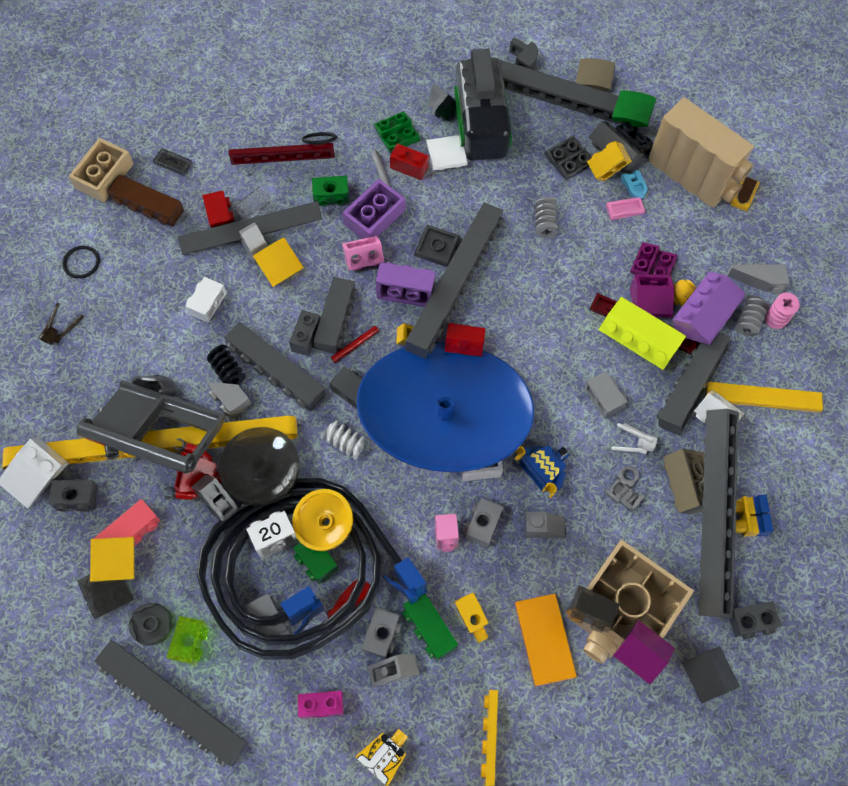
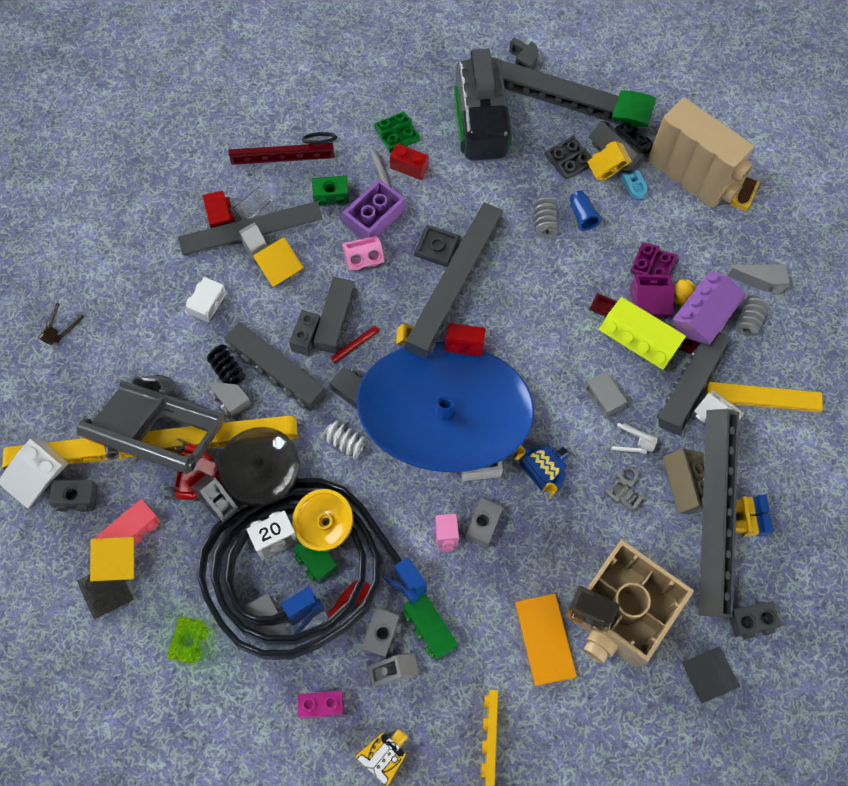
black piece [62,245,100,279] -> none
tan brick [68,138,134,203] -> none
dark grey brick [94,640,249,767] -> none
reddish brown brick [108,175,184,226] -> none
dark grey tile [129,603,172,646] -> none
clear smoke tile [153,148,193,176] -> none
medium lavender brick [376,262,435,307] -> none
white slope [426,135,467,171] -> none
black slope [428,83,456,120] -> none
yellow torso [451,592,489,643] -> none
light grey slope [524,512,565,538] -> none
dark tan slope [576,58,615,91] -> none
bright pink tile [606,197,645,220] -> none
magenta slope [613,620,675,685] -> none
bright pink piece [764,292,800,329] -> none
none -> blue plant [569,190,602,231]

